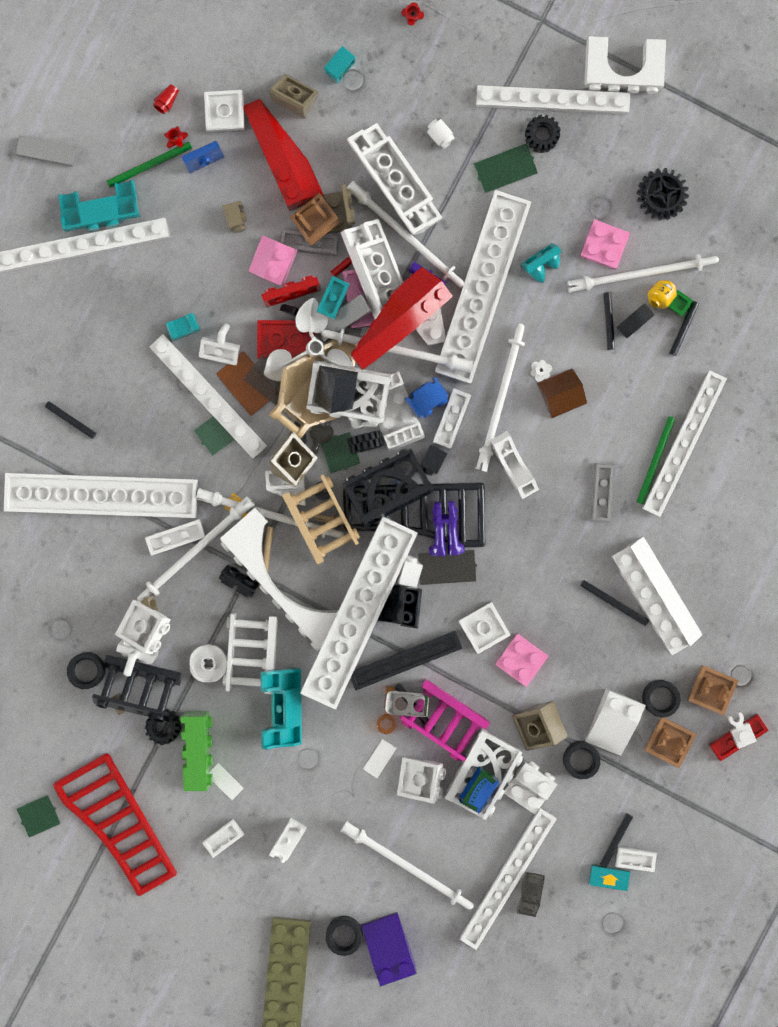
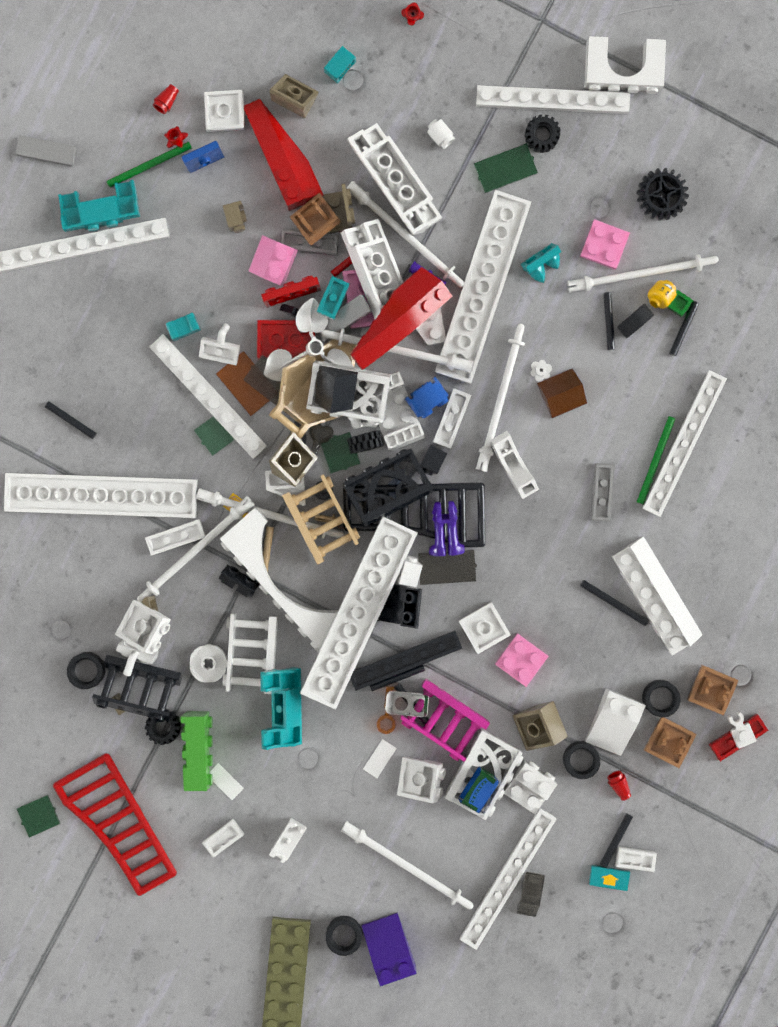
none -> black bar [369,664,425,692]
none -> red cone [607,770,631,801]

